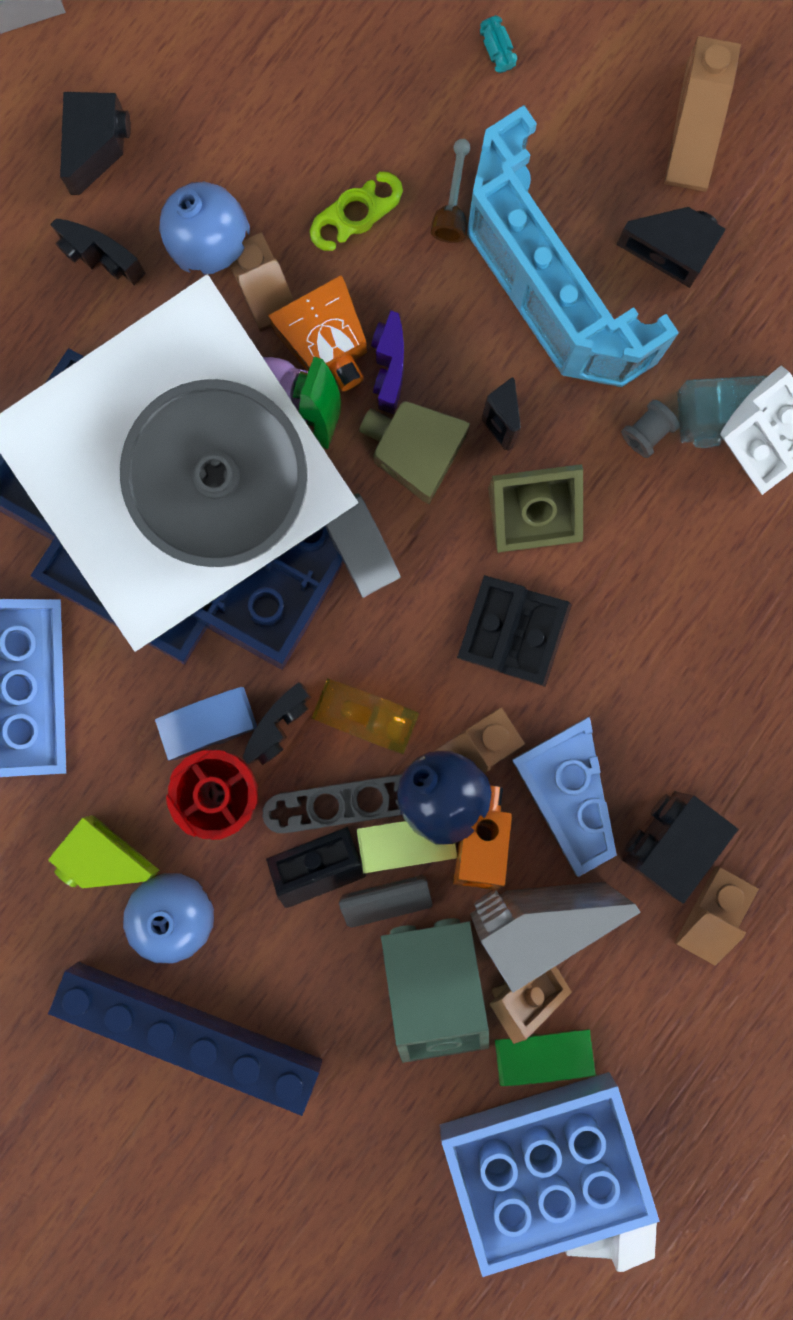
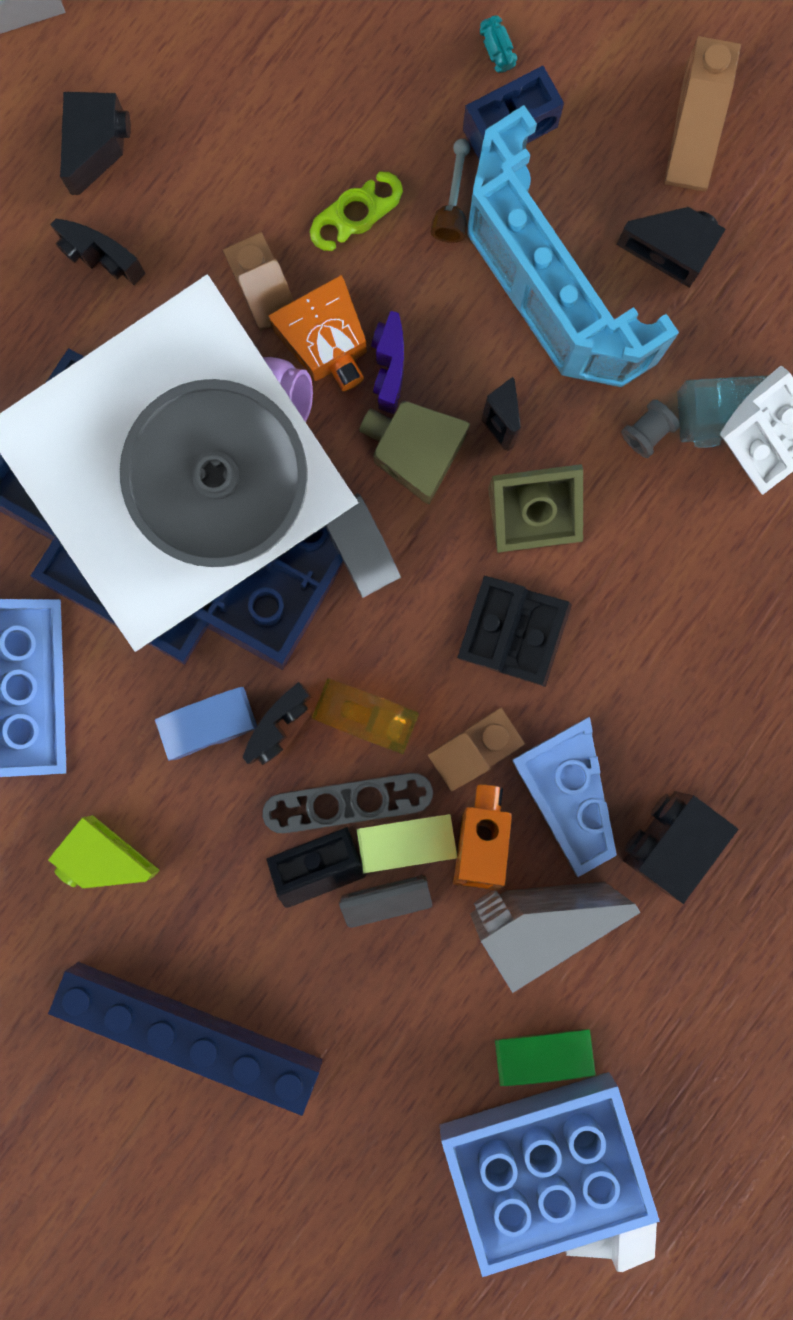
medium blue cylinder [123,873,214,963] -> none
medium blue cylinder [159,181,250,275] -> none
red cylinder [166,750,258,840] -> none
green slope [293,357,341,449] -> none
sand green slope [381,918,489,1063] -> none
dark blue cylinder [397,750,492,845] -> none
medium nougat slope [489,966,572,1044] -> none
medium nougat slope [675,866,759,966] -> none
none -> dark blue brick [463,66,564,161]

